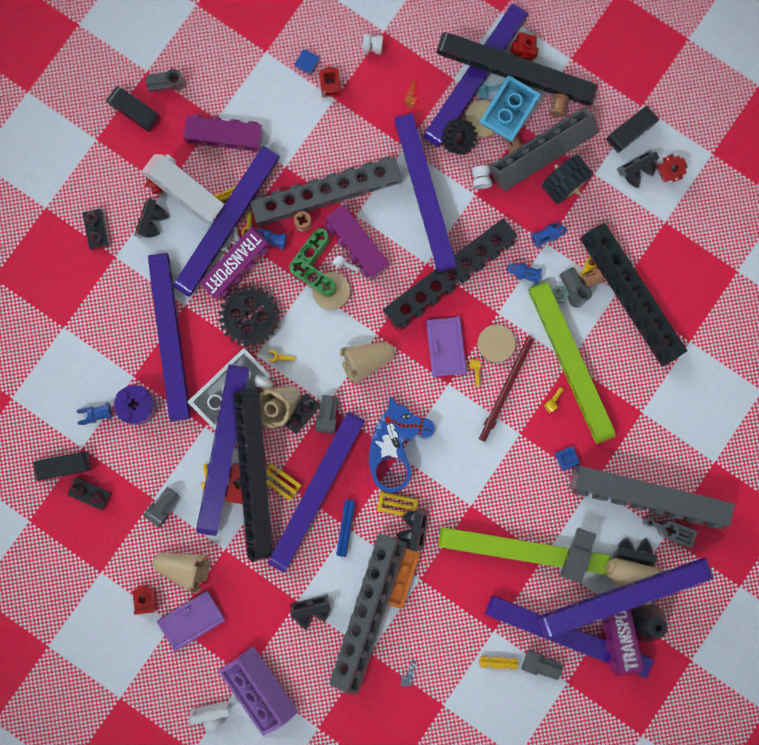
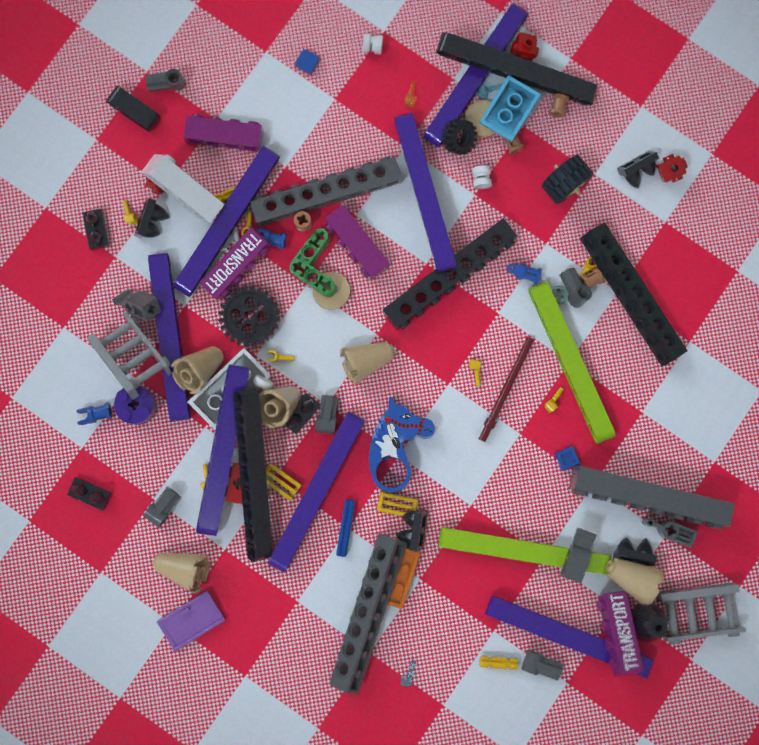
black beam [33,451,91,481] -> none
red brick [132,584,157,615] -> none
white tile [189,701,231,732] -> none
medium lavender slope [218,647,298,736] -> none
black tile [290,595,331,630] -> none
red brick [320,67,341,98] -> none
white hand [332,256,360,272] -> none
medium lavender door [426,316,467,377] -> none
tan tile [477,325,515,363] -> none
dark grey brick [489,108,599,191] -> none
blue piece [531,222,567,249] -> none
dark purple beam [537,558,714,638] -> none
black beam [606,105,660,154] -> none
none -> light grey fence [87,312,172,400]
none -> dark grey piece [112,289,161,322]
none -> yellow hand [122,200,138,225]
none -> tan cone [171,346,224,394]
none -> light grey fence [657,583,746,644]

